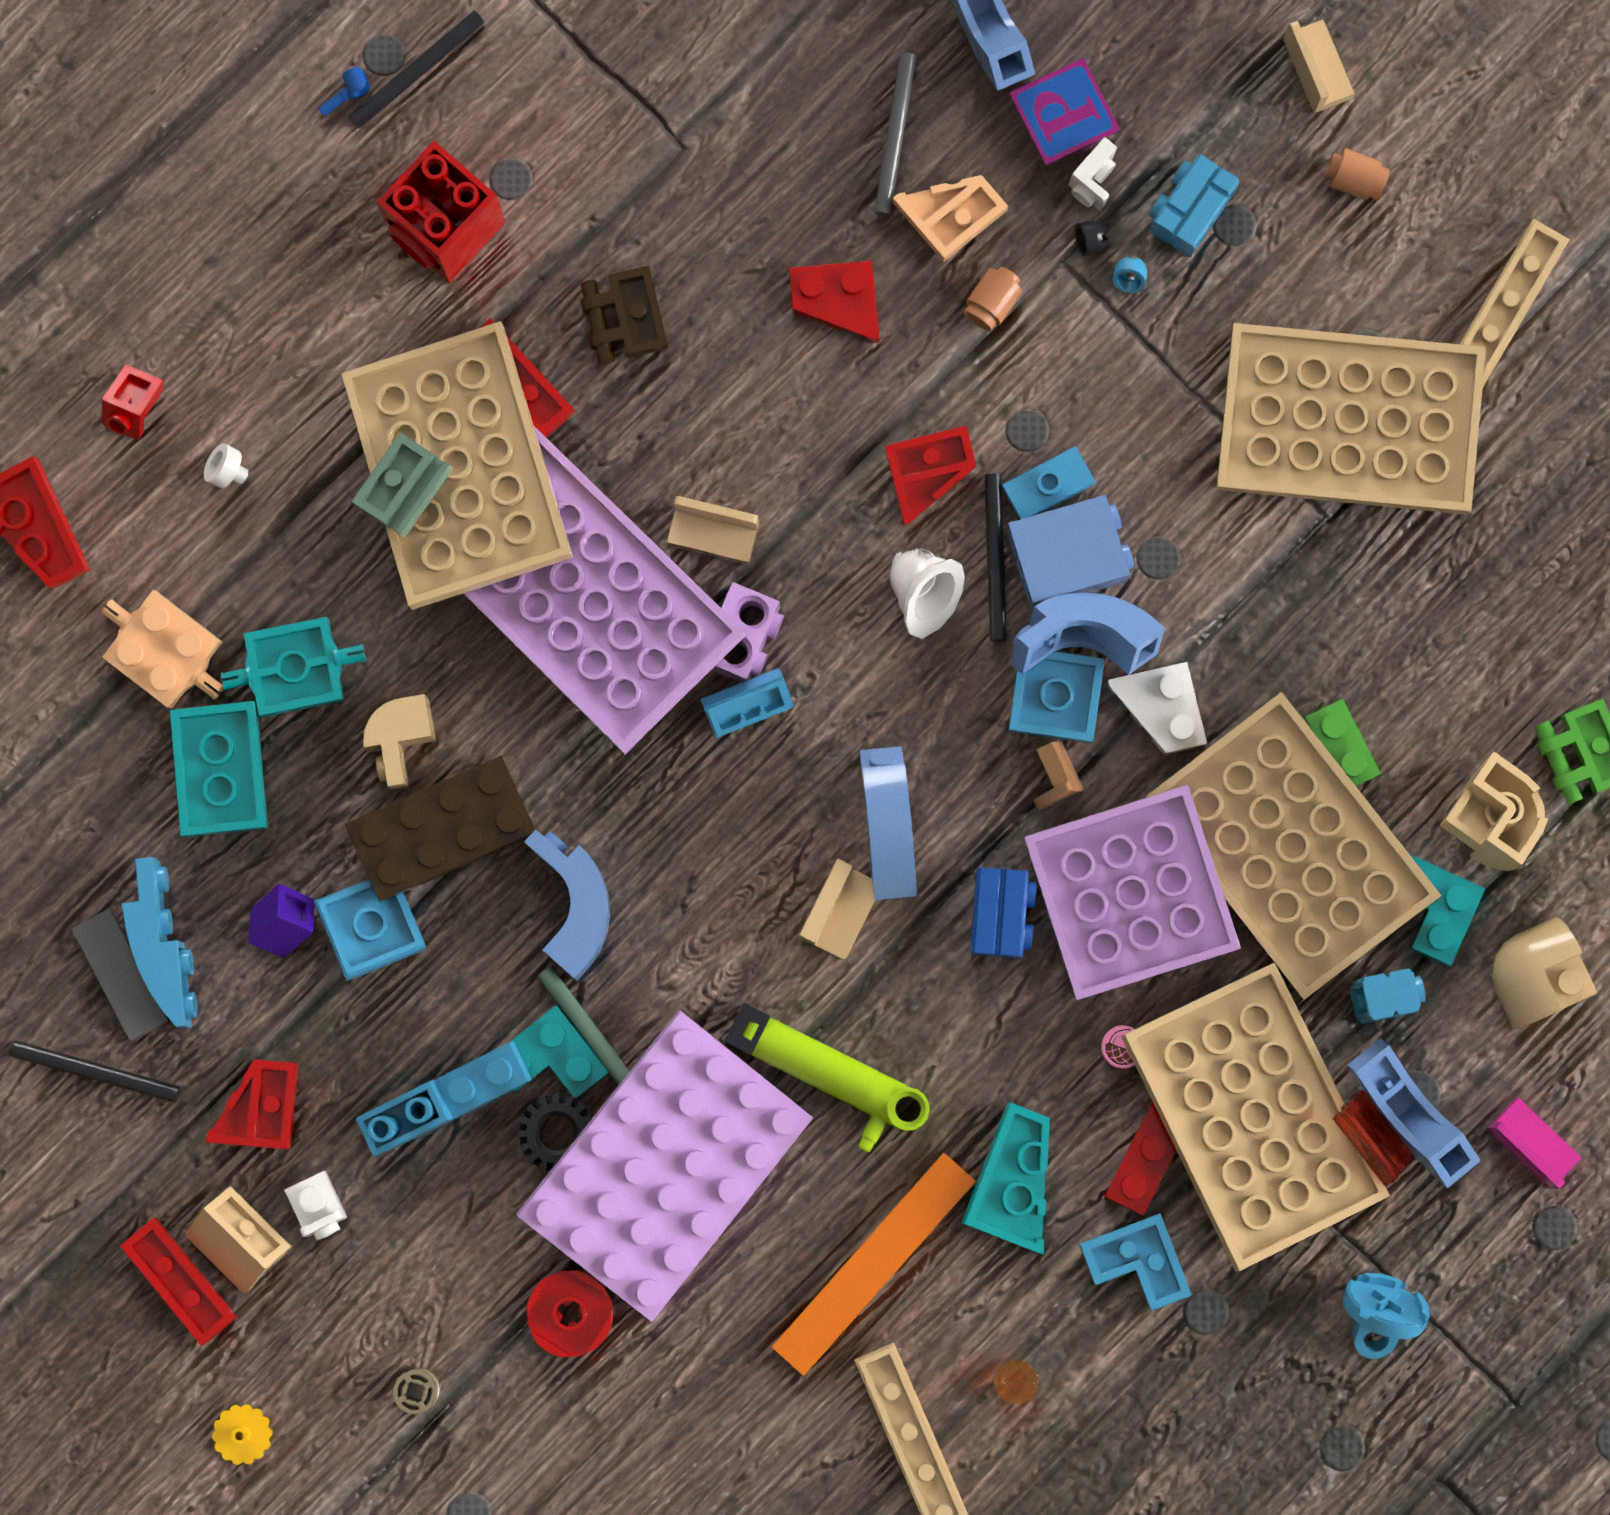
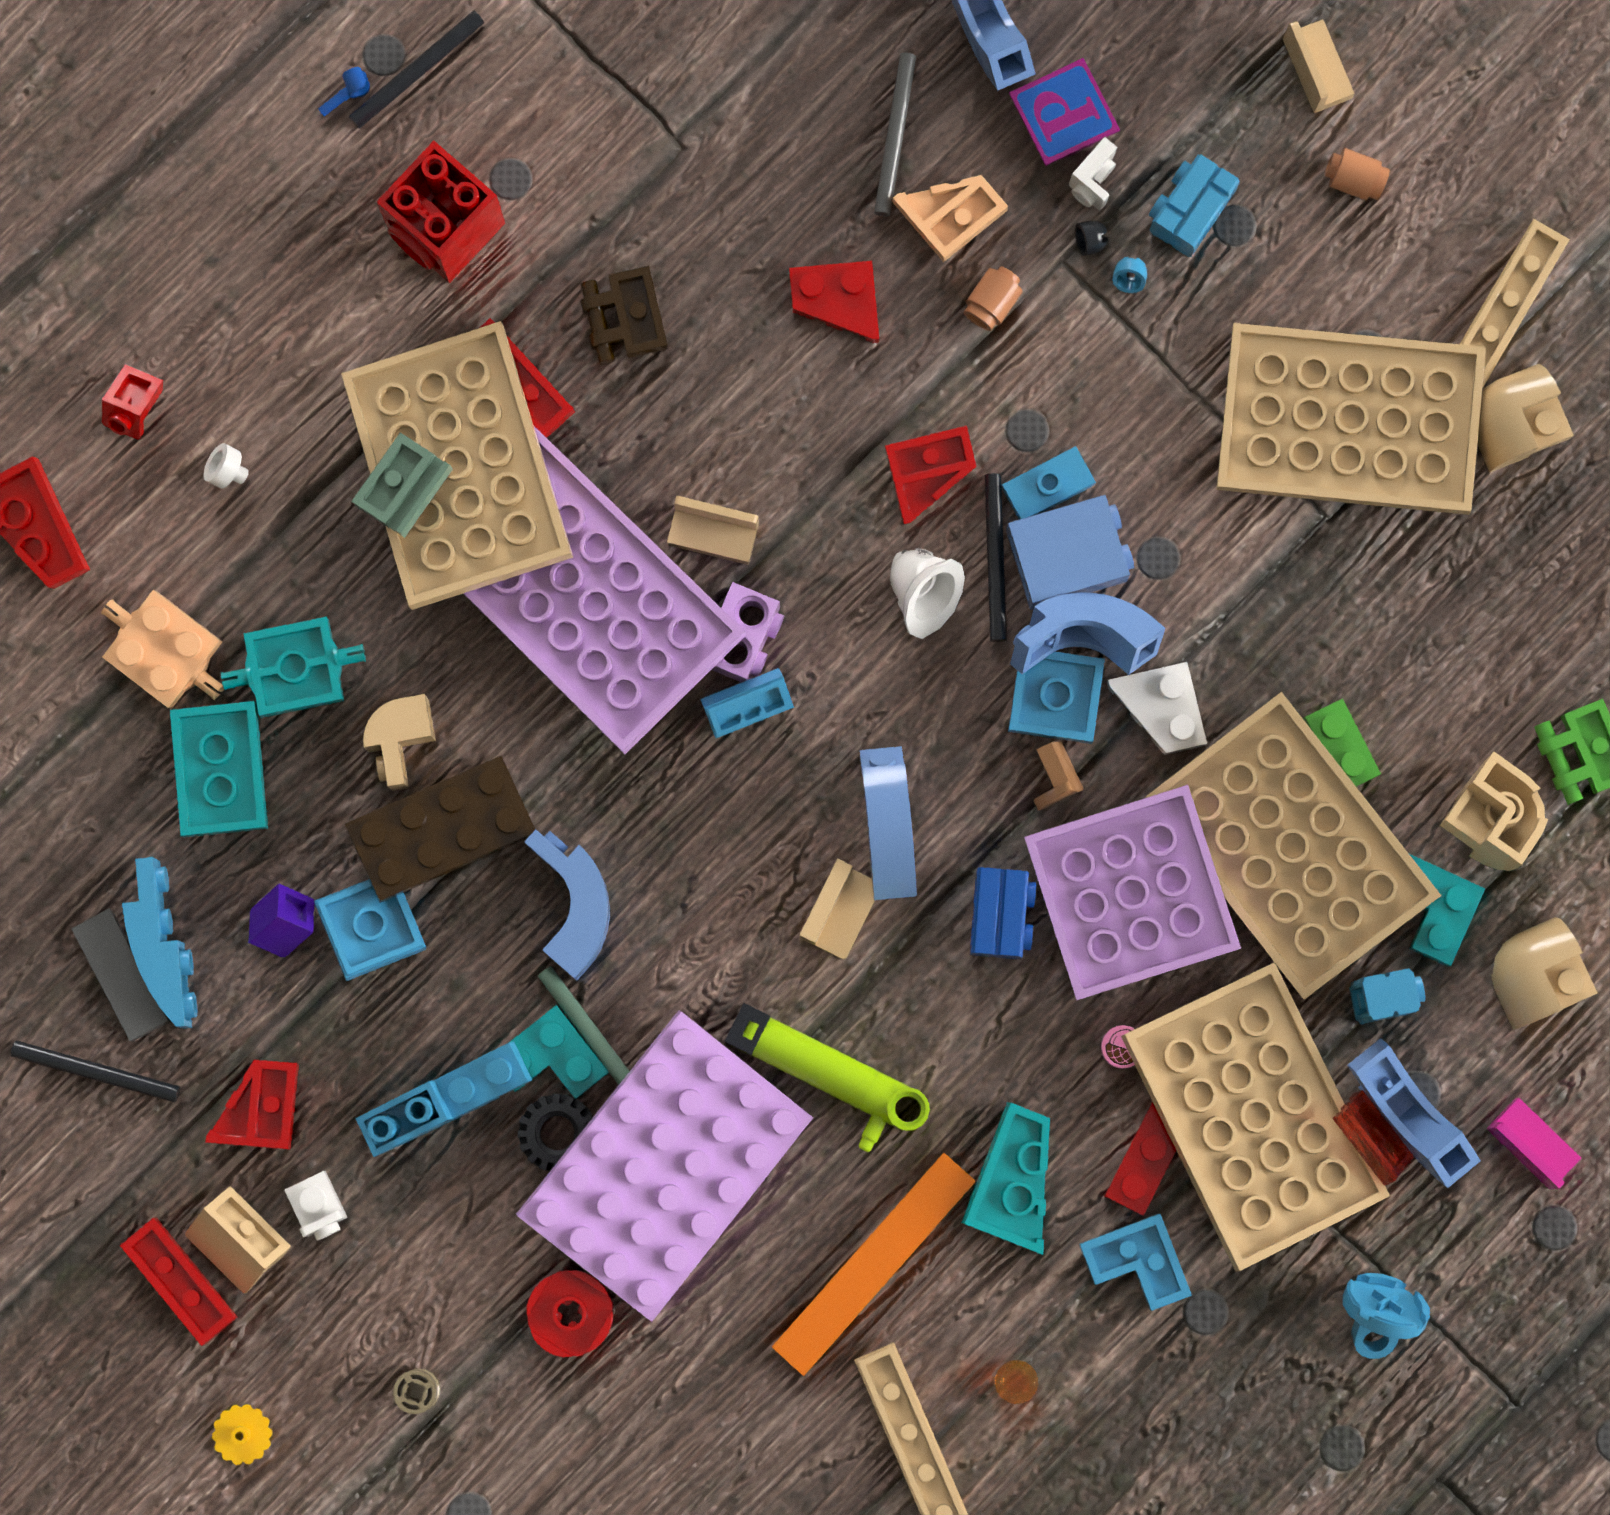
none -> tan brick [1477,364,1574,472]

